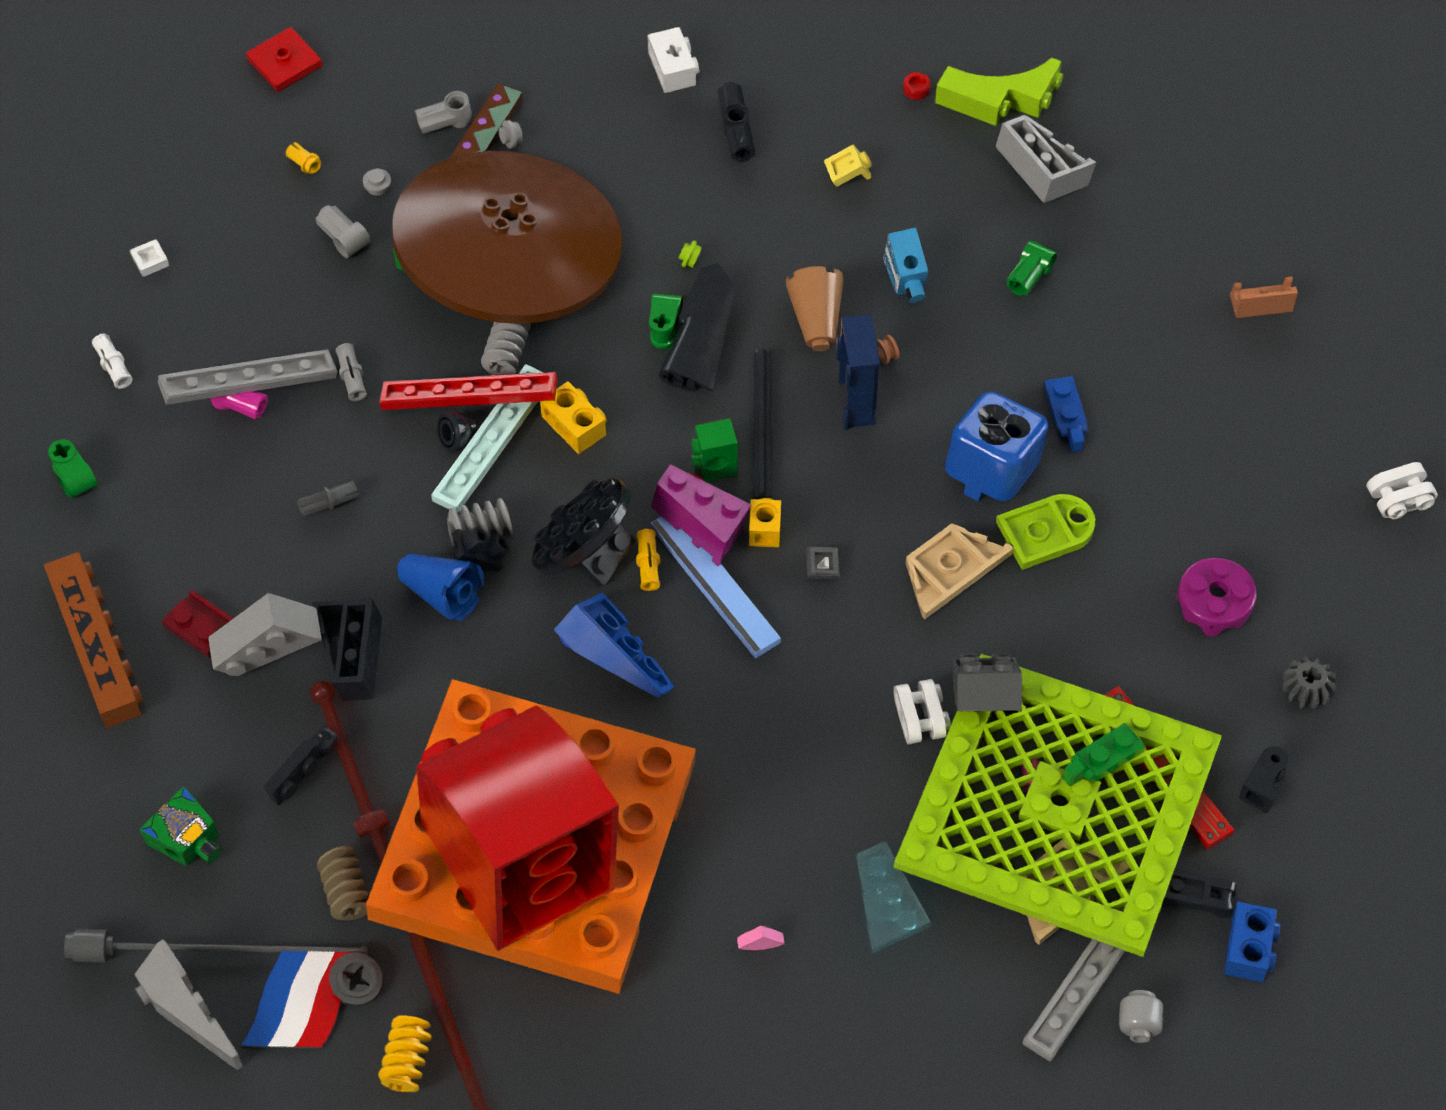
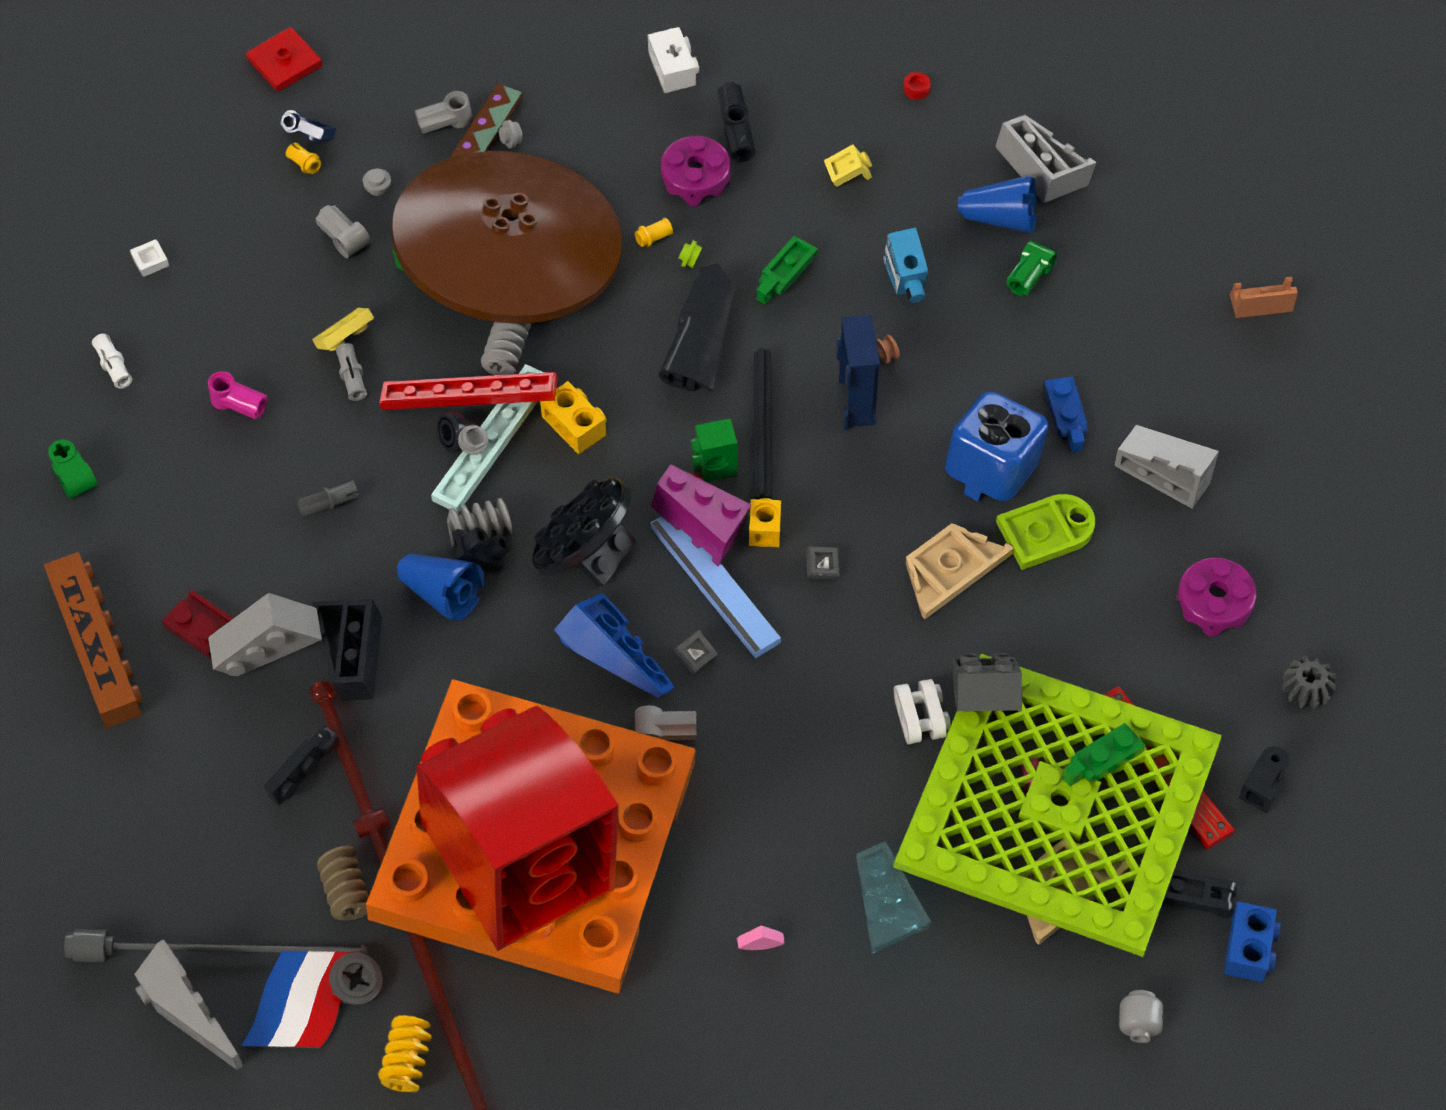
torso [139,786,222,866] -> none
light grey tile [157,349,338,405] -> none
yellow pin [636,529,660,591] -> none
green piece [649,293,683,349] -> none
medium nougat cone [785,266,844,351] -> none
lime arch [935,58,1063,126] -> none
light grey tile [1022,888,1131,1062] -> none
white brick [1366,462,1438,519] -> none
none -> plate [281,110,337,143]
none -> light yellow plate [312,308,374,351]
none -> light grey plate [458,425,488,455]
none -> yellow pin [635,218,673,247]
none -> light grey piece [635,705,697,740]
none -> magenta plate [660,136,731,206]
none -> dark grey tile [673,630,718,674]
none -> green hinge [756,236,818,305]
none -> blue cone [958,176,1037,233]
none -> light grey wedge [1114,425,1219,509]

